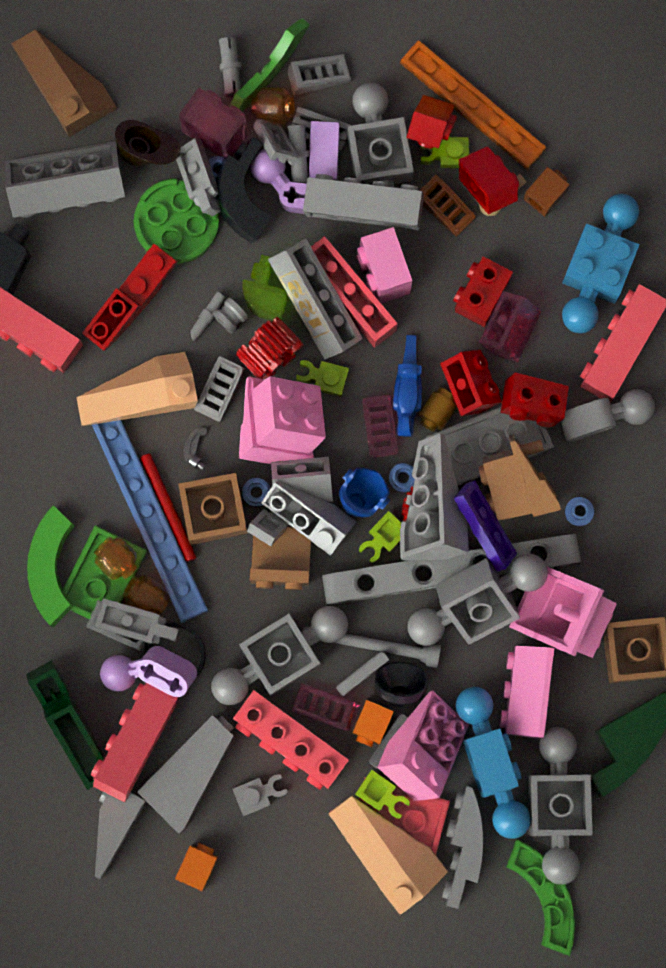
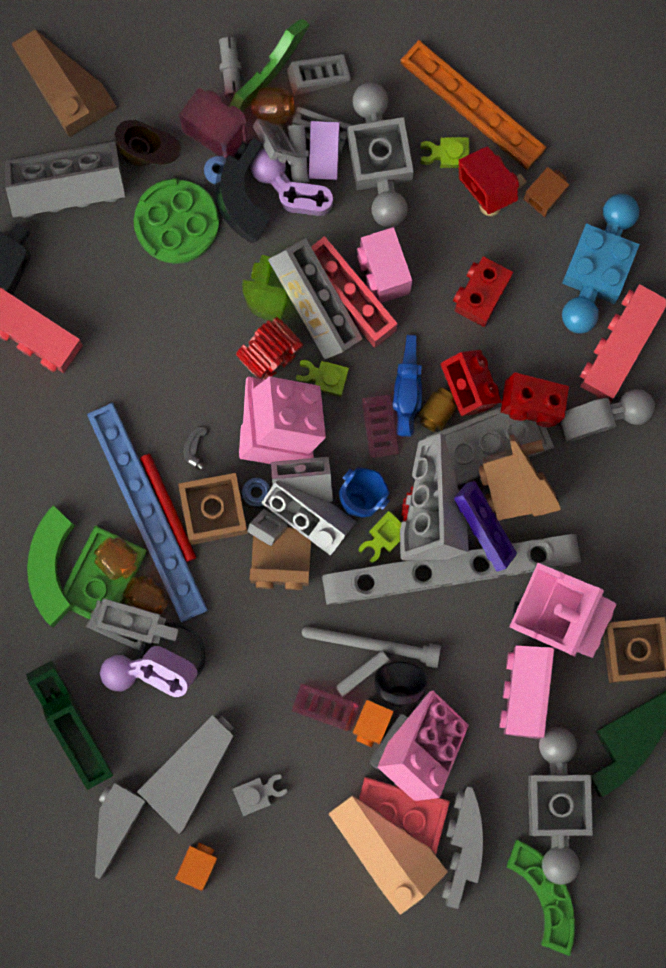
light nougat wedge [76,352,198,426] -> none
red slope [82,244,178,351] -> none
coral brick [91,683,180,802] -> none
light grey hinge [176,137,221,217] -> none
light grey piece [190,292,226,342] -> none
light grey slope [194,356,245,422] -> none
light grey brick [211,606,348,705] -> none
light grey wheel [212,298,249,334] -> none
coral brick [233,690,349,790] -> none
light grey brick [303,174,424,230] -> none
lime plate [355,770,410,819] -> none
medium blue plate [389,463,415,492] -> none
red brick [406,95,457,149] -> none
light grey brick [407,554,548,646] -> none
dark orange slope [419,175,476,237] -> none
dark azure brick [456,687,531,839] -> none
clear pink brick [479,291,541,362] -> none
medium blue plate [565,497,594,526] -> none

